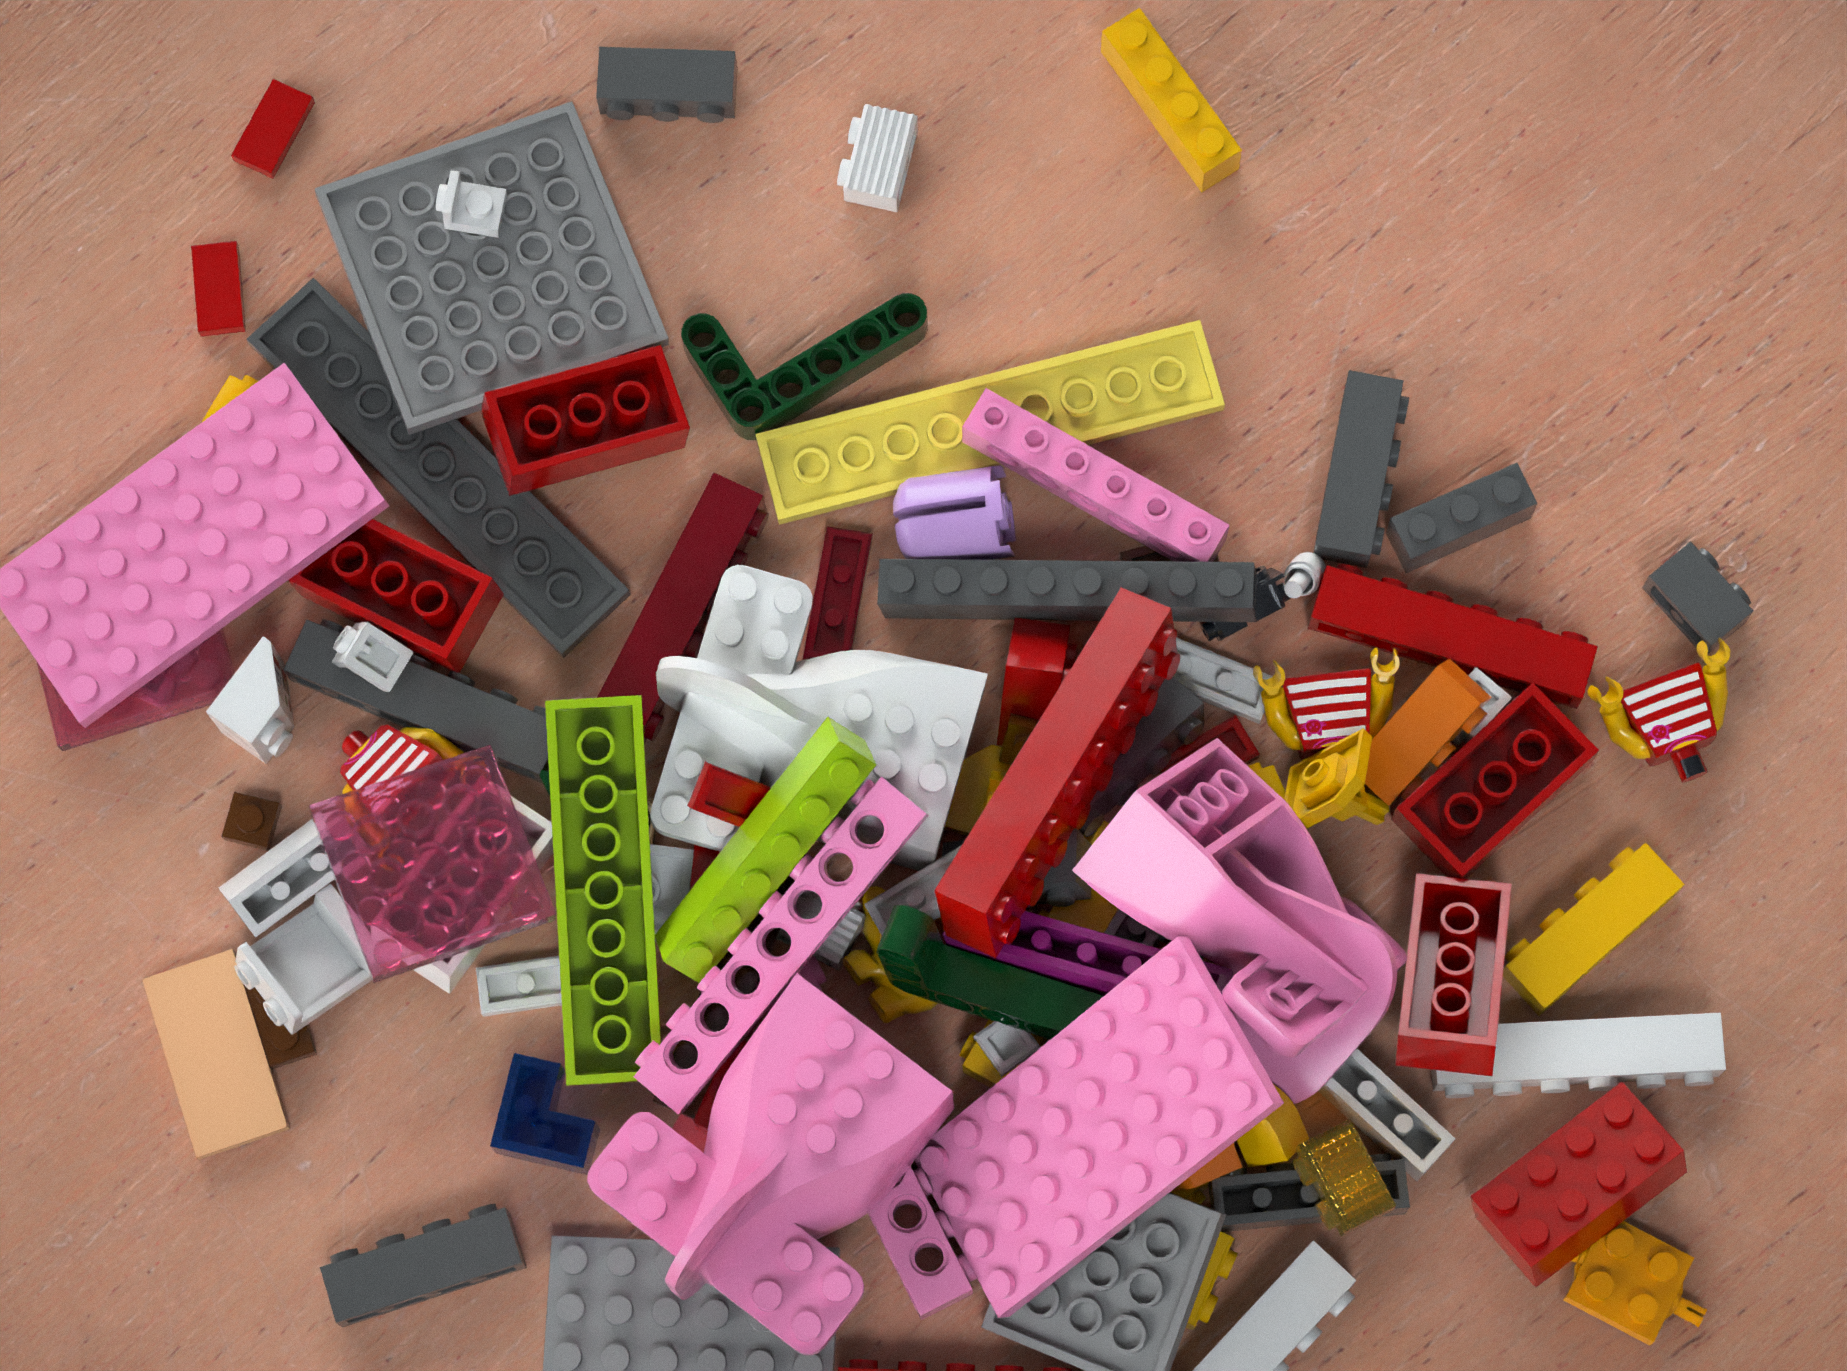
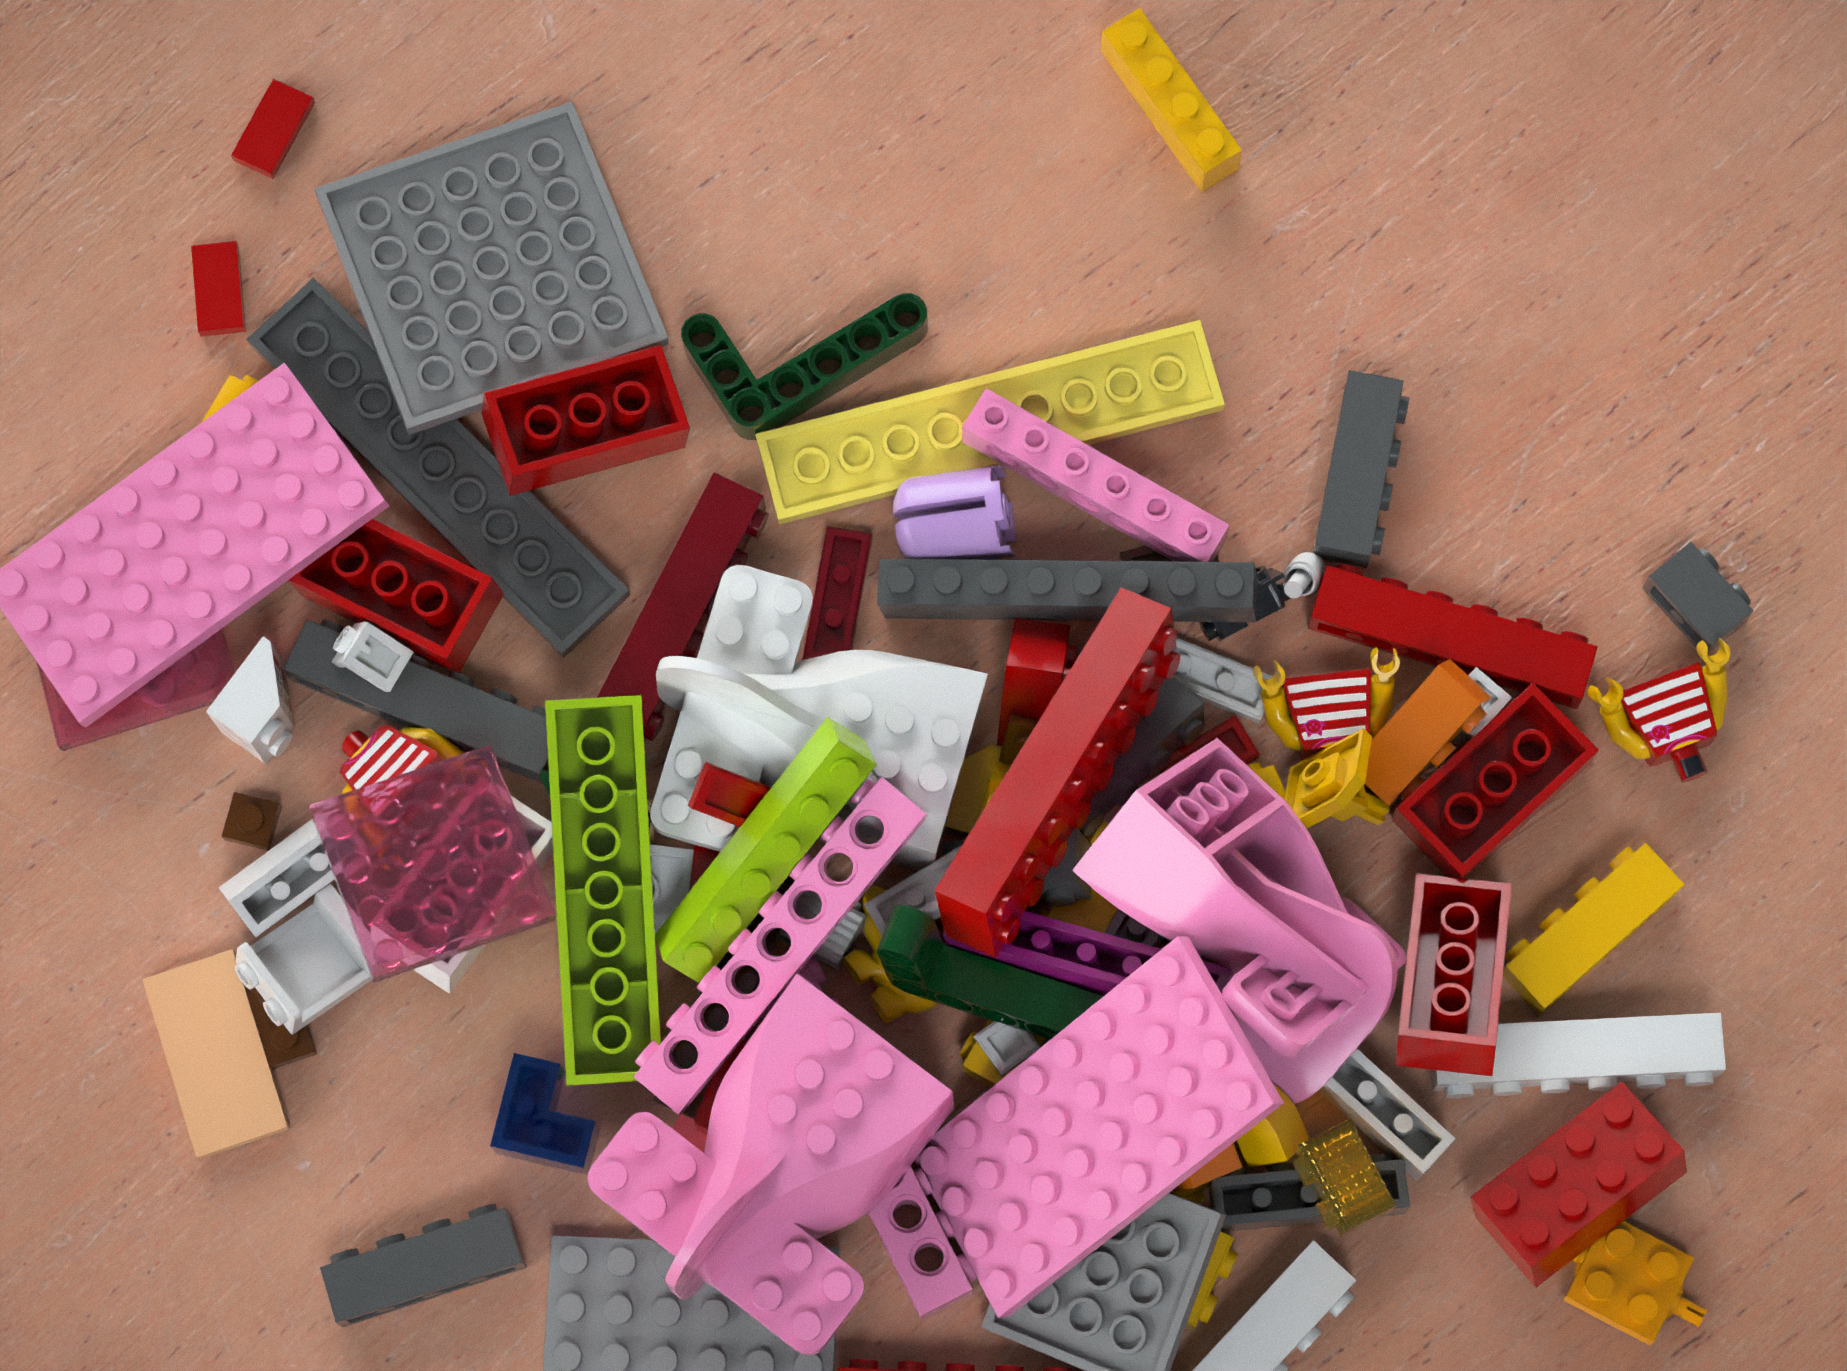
white bracket [436,170,507,238] -> none
white tile [476,956,562,1017] -> none
dark grey brick [596,47,738,123] -> none
white brick [837,104,918,212] -> none
dark grey brick [1386,463,1538,573] -> none

